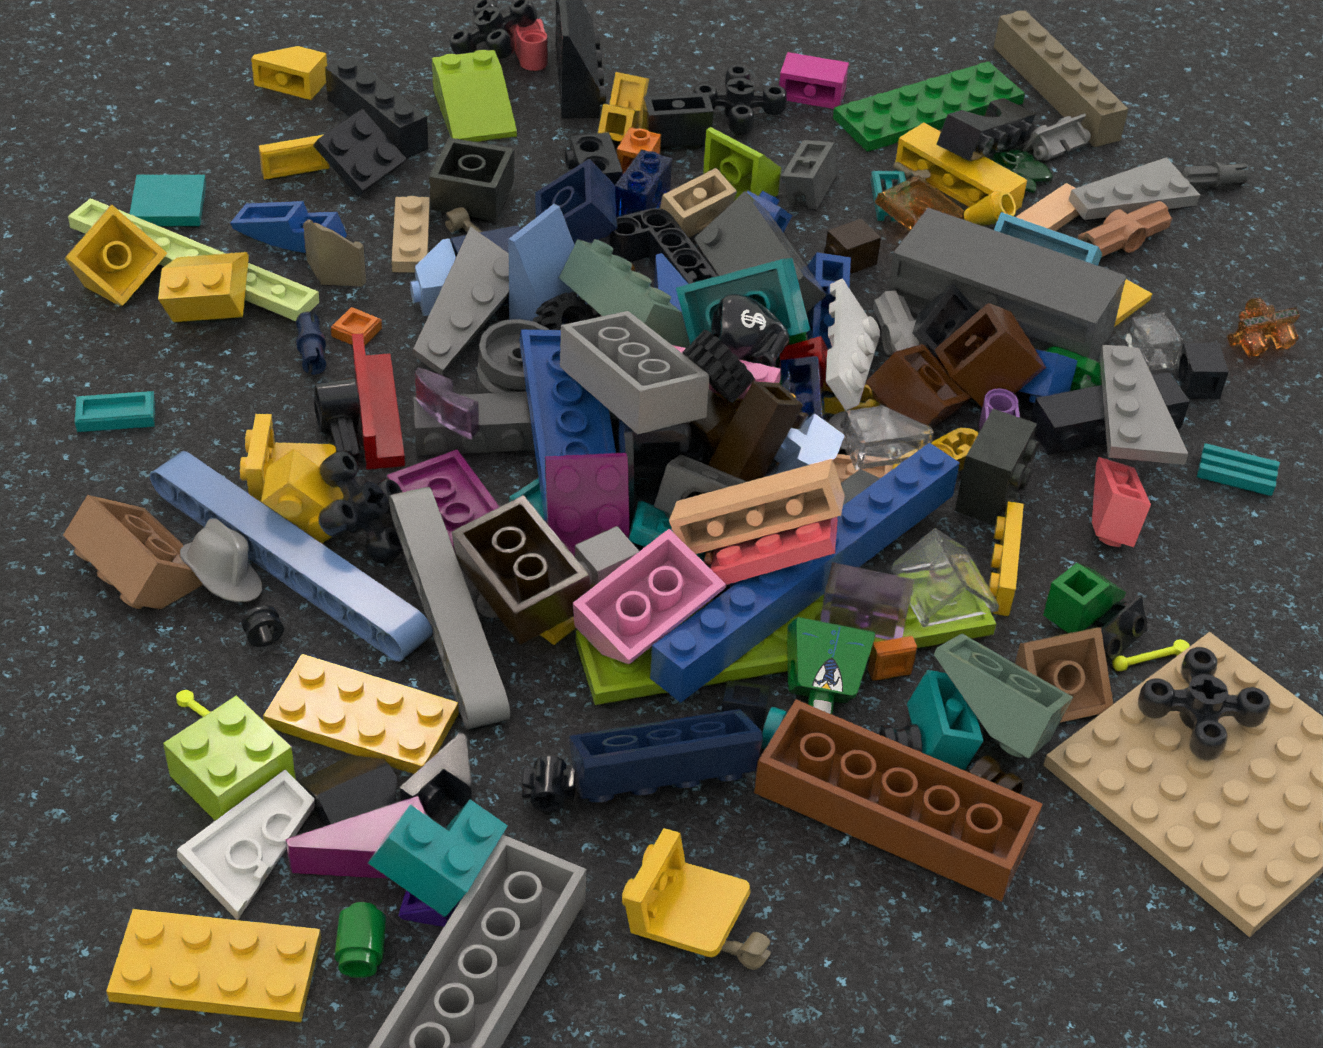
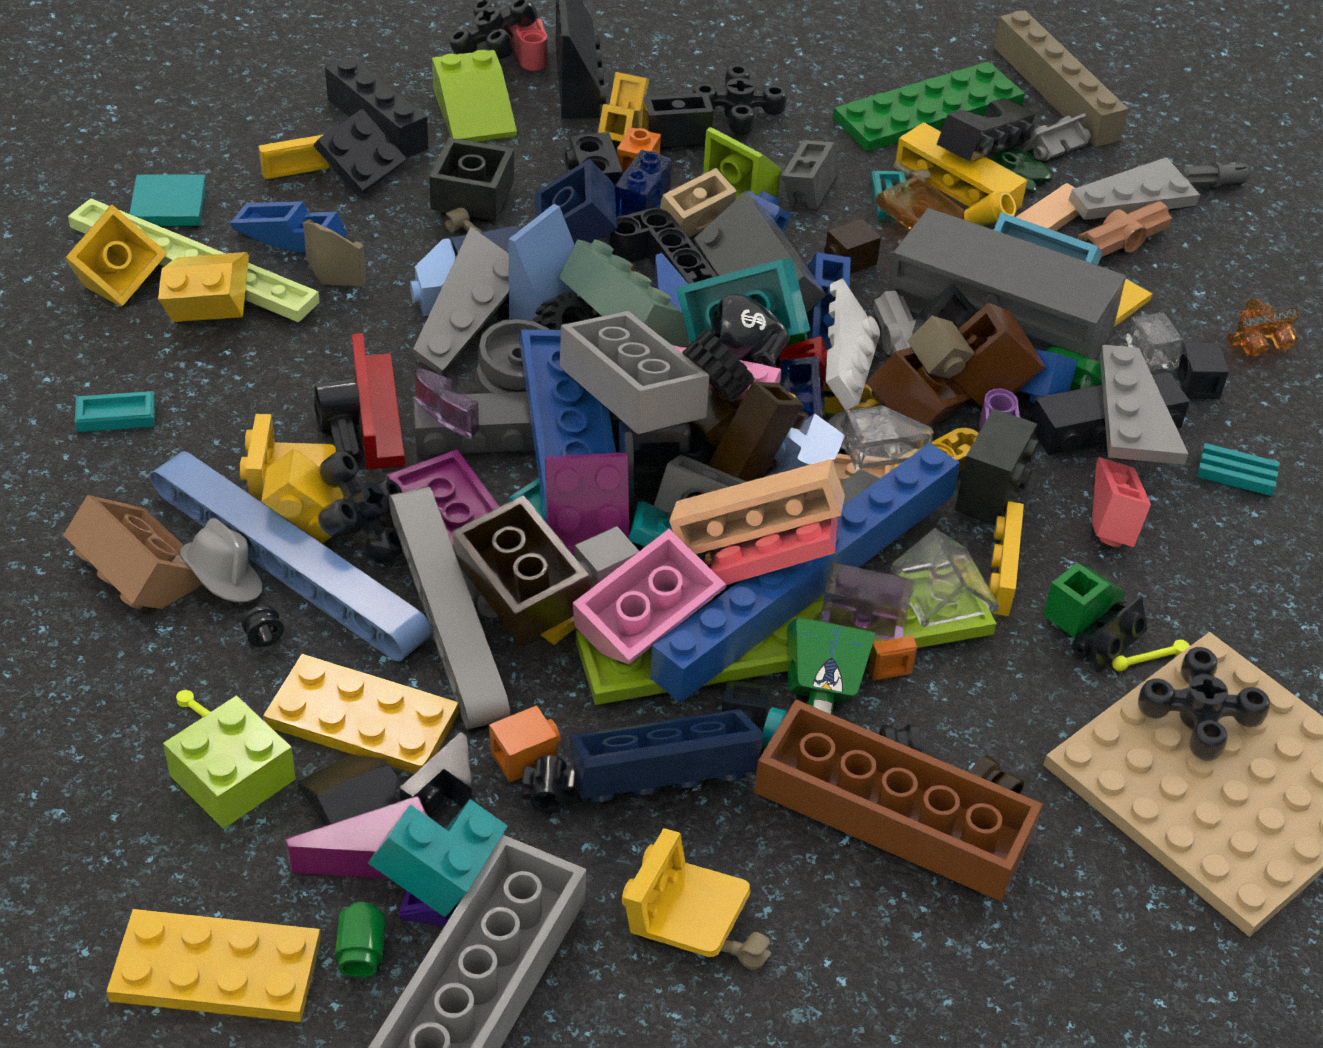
white wing [177,770,315,920] -> none
yellow slope [251,46,327,100] -> none
dark blue pin [296,312,326,375] -> none
orange tile [331,307,382,346] -> none
tan plate [392,196,430,272] -> none
dark pink brick [779,52,849,109] -> none
teal brick [907,670,983,770] -> none
sand green slope [934,634,1073,759] -> none
medium nougat slope [1015,628,1113,723] -> none
none -> orange brick [489,705,561,783]
none -> dark tan brick [907,316,975,379]

